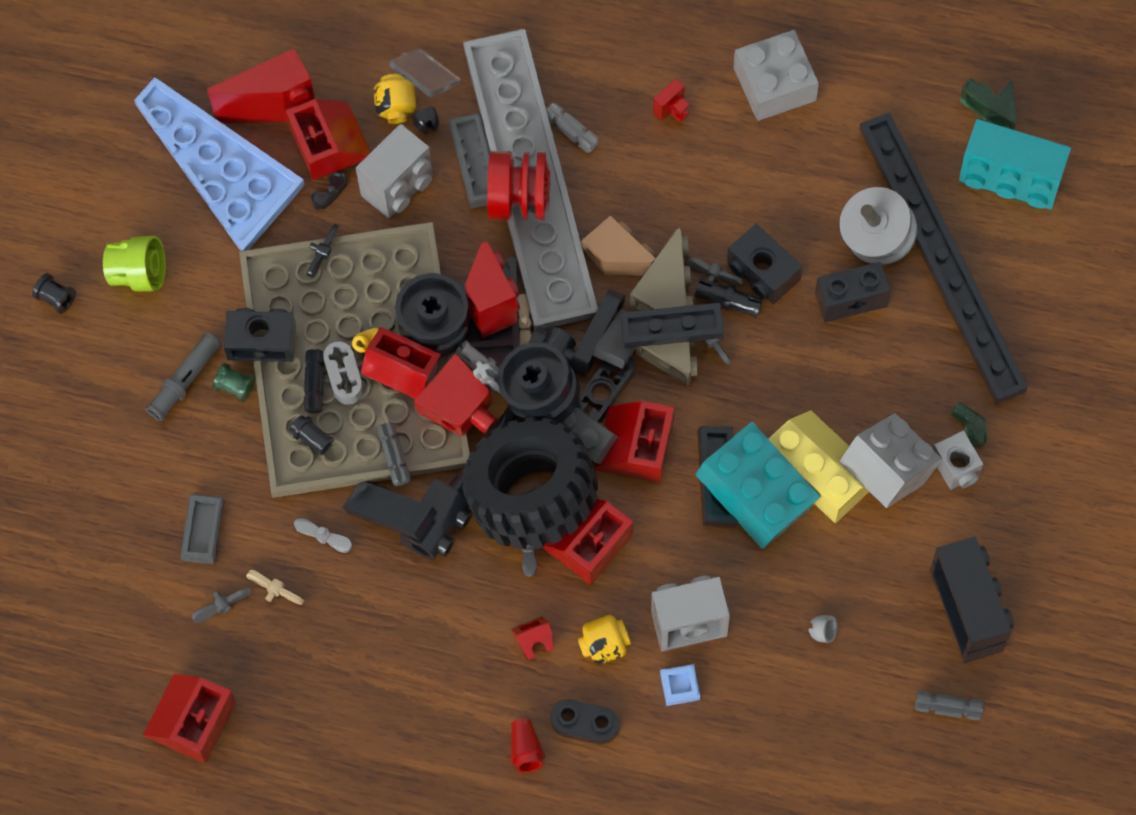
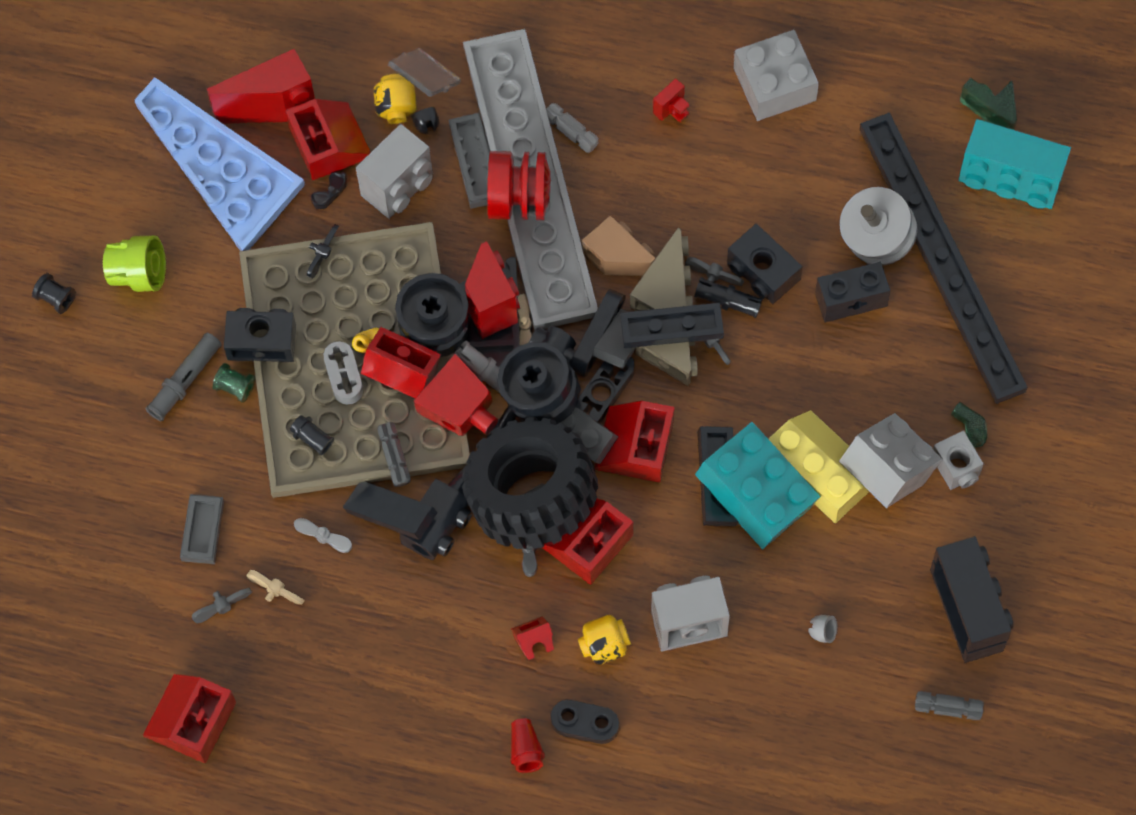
black axle [303,349,324,413] -> none
light grey axle [473,360,500,393] -> none
light blue tile [660,664,700,706] -> none

